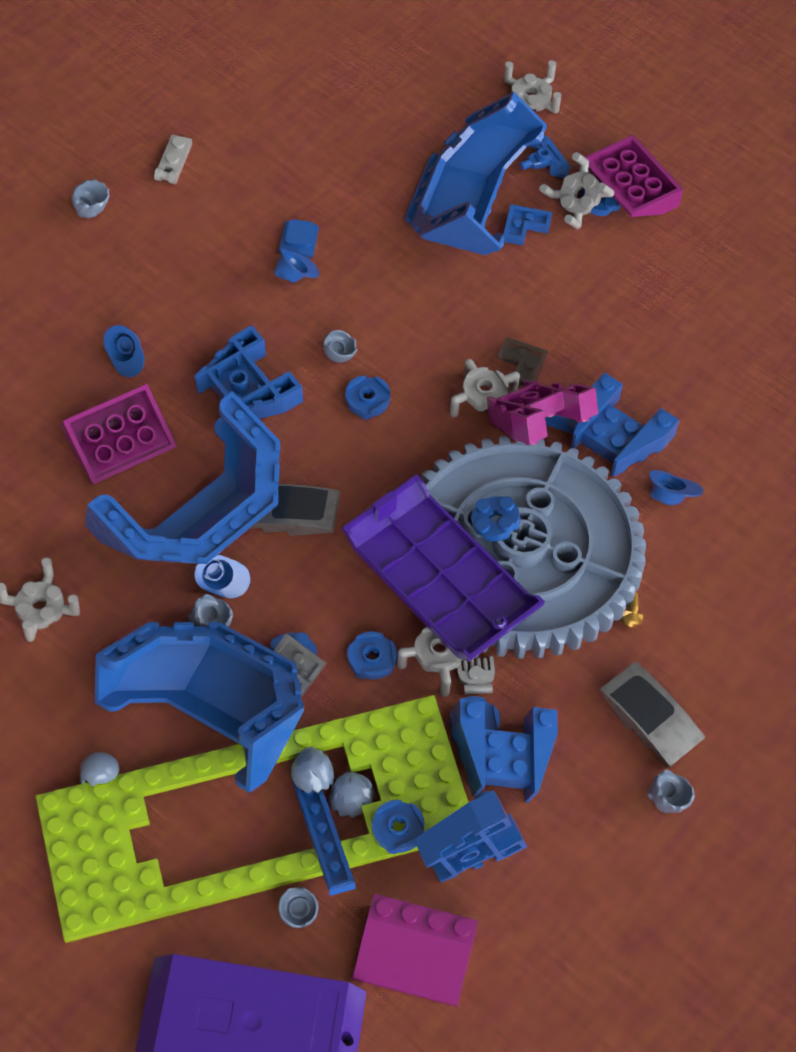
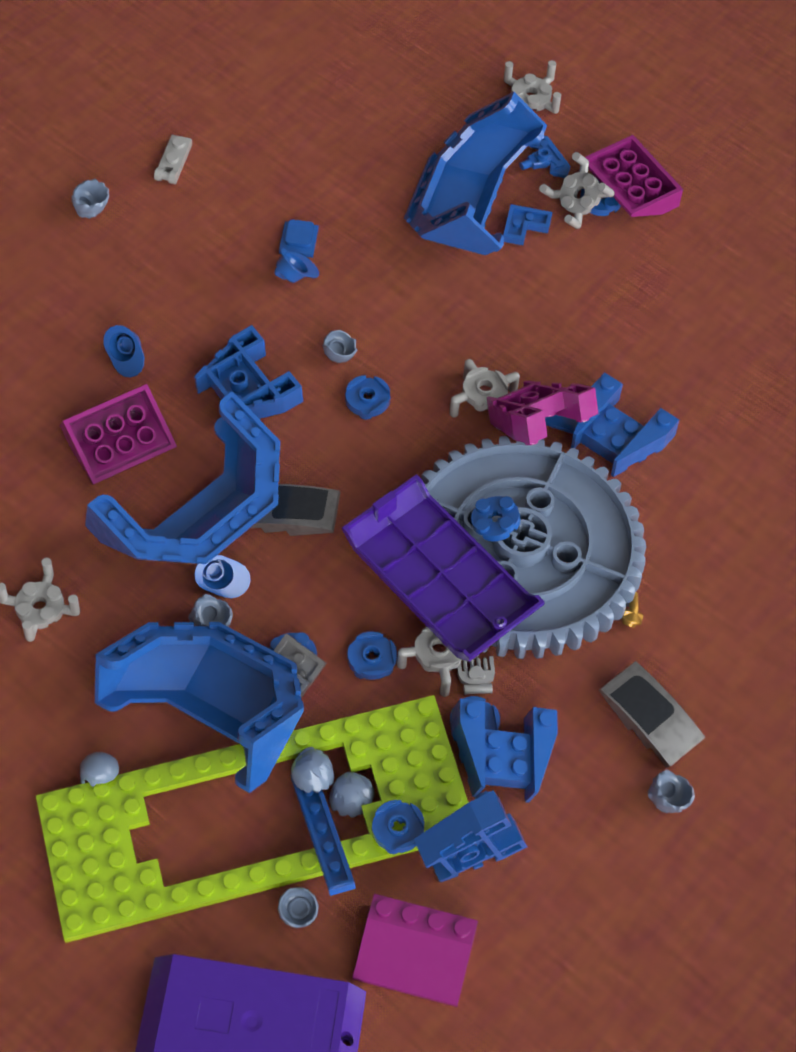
clear smoke plate [498,337,548,386] -> none
blue piece [649,470,703,505] -> none

